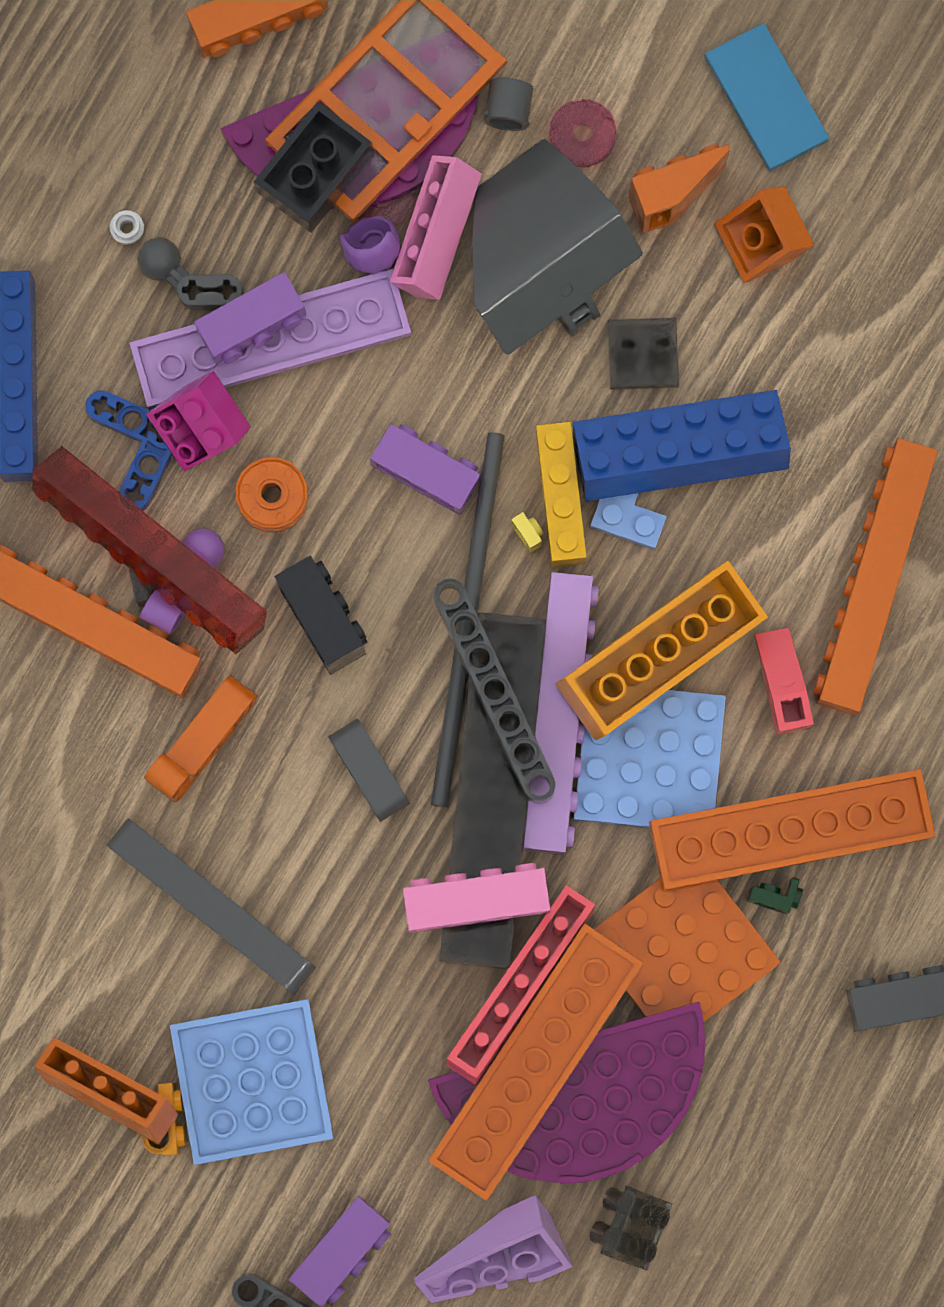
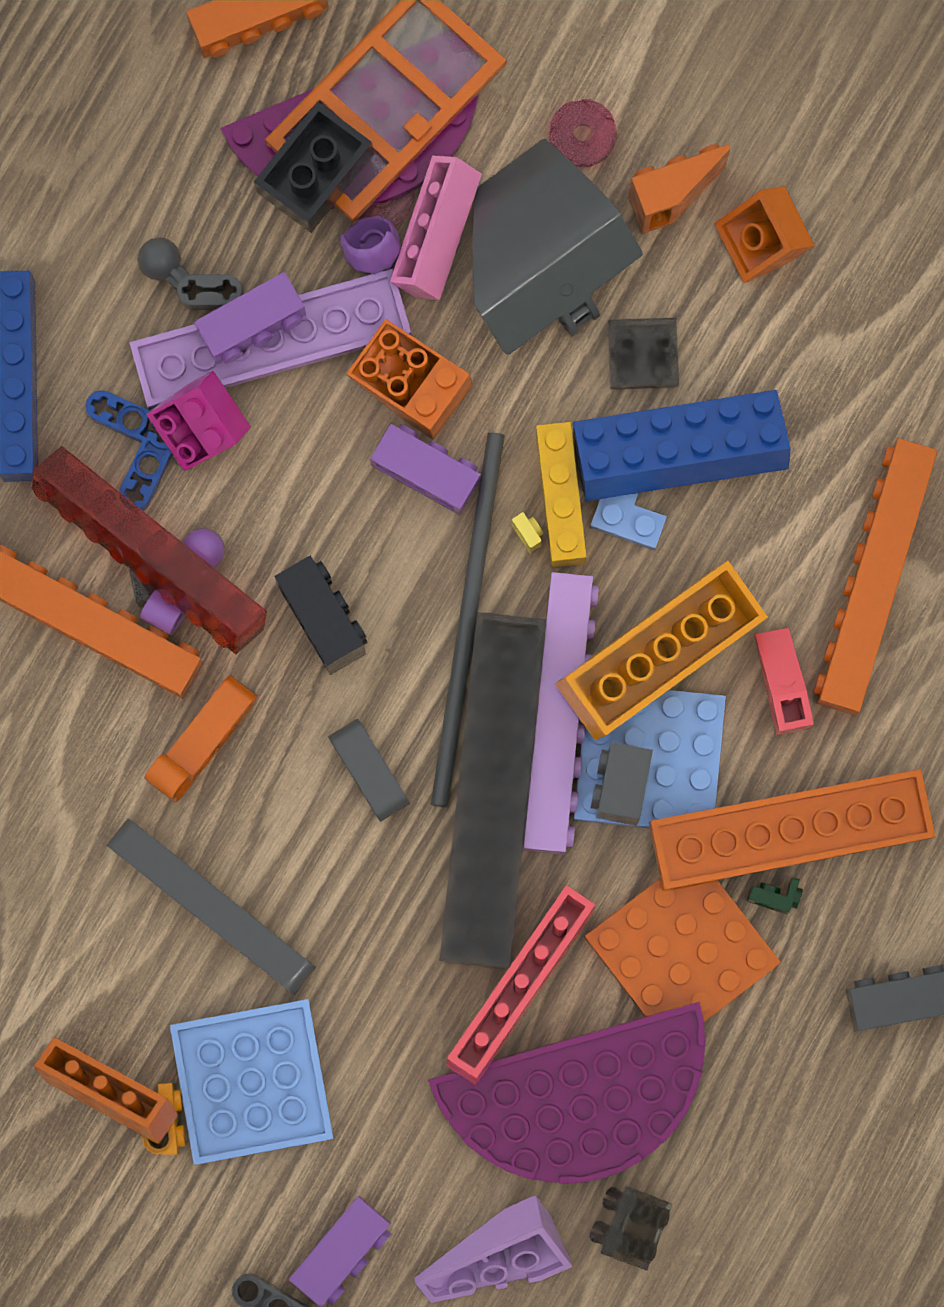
white plate [110,210,144,245] -> none
orange wheel [236,457,308,532] -> none
bright pink brick [403,863,550,933] -> none
orange plate [428,923,644,1201] -> none
dark grey beam [434,578,556,804] -> none
dark grey piece [483,78,533,131] -> none
dark azure tile [704,23,829,172] -> none
none -> orange slope [346,319,473,440]
none -> dark grey brick [591,742,653,826]

